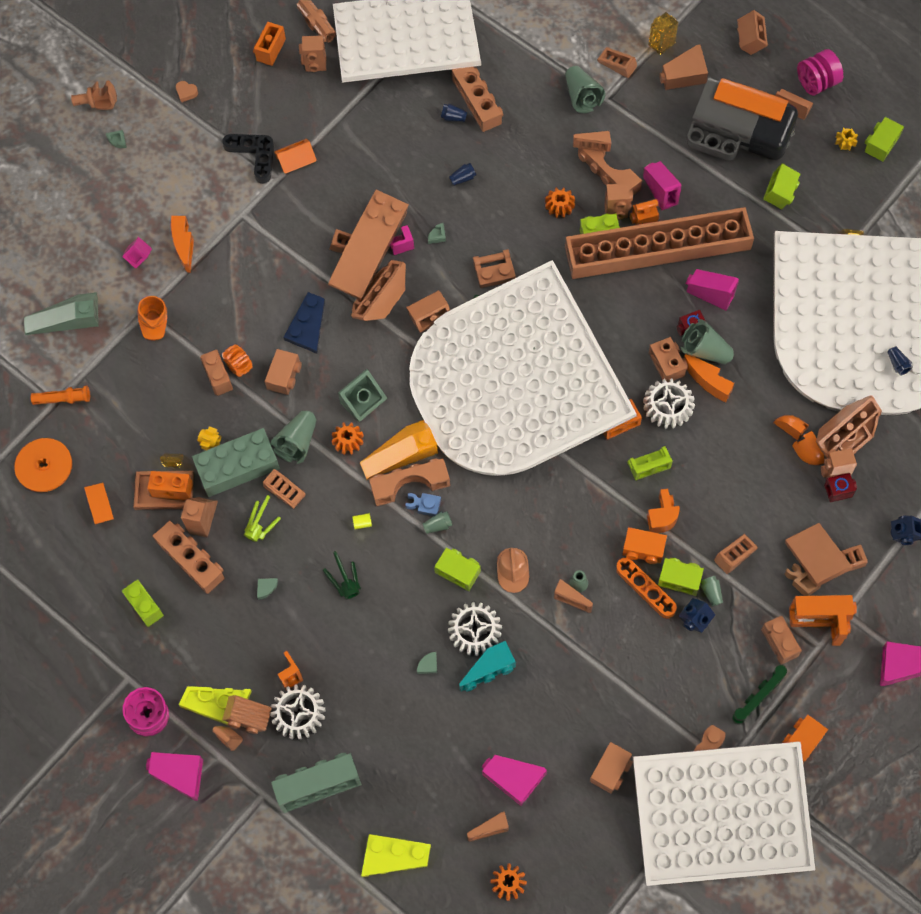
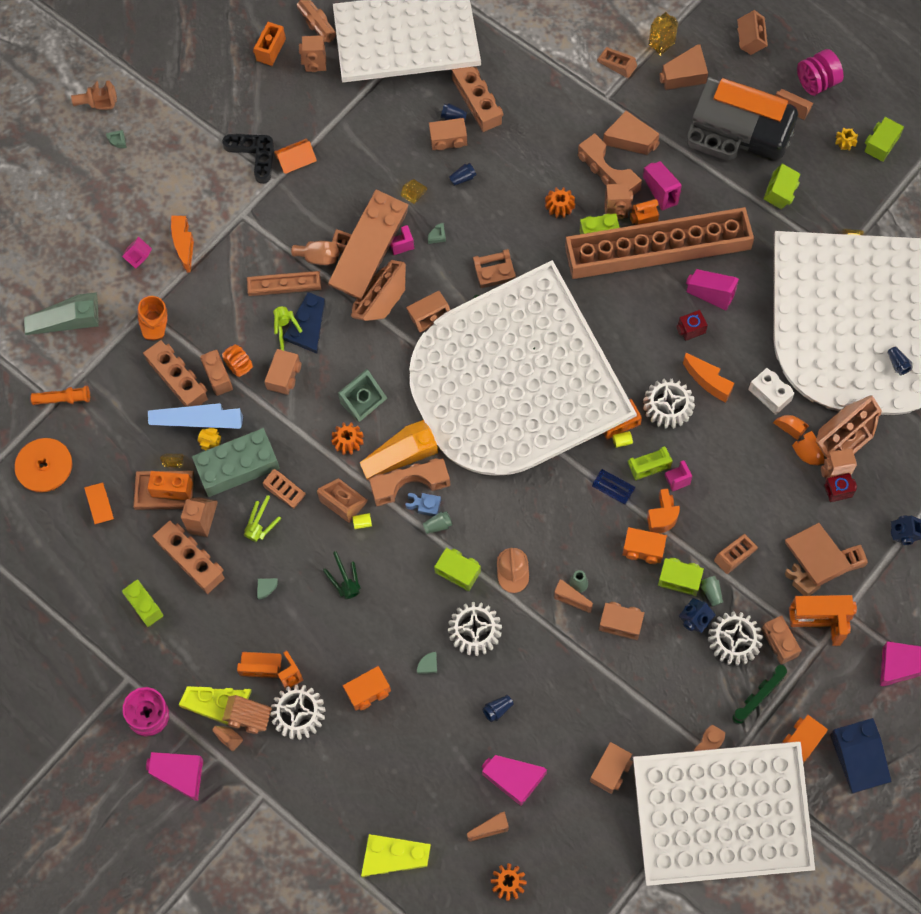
nougat tile [176,81,198,103] -> none
sand green cone [270,411,317,464] -> none
sand green brick [271,753,362,813] -> none
teal slope [459,641,516,692] -> none
sand green cone [565,66,606,113] -> none
nougat slope [573,131,611,152] -> none
orange beam [616,558,677,619] -> none
nougat brick [649,337,688,382] -> none
sand green cone [681,319,734,364] -> none
none -> nougat brick [143,340,208,407]
none -> light blue wedge [148,403,243,429]
none -> orange panel [237,652,282,678]
none -> nougat tile [247,271,321,296]
none -> lime plant [273,306,302,351]
none -> nougat piece [291,241,339,265]
none -> nougat slope [317,478,368,523]
none -> orange brick [343,666,391,711]
none -> clear yellow slope [401,179,427,204]
none -> nougat brick [429,118,467,150]
none -> dark blue cone [482,695,514,722]
none -> clear blue tile [592,469,635,505]
none -> nougat brick [599,602,645,640]
none -> nougat slope [603,111,660,155]
none -> neon yellow hinge [613,431,633,448]
none -> dark pink panel [664,460,692,491]
none -> white gear [708,611,763,666]
none -> white brick [748,368,794,415]
none -> dark blue slope [830,718,892,794]

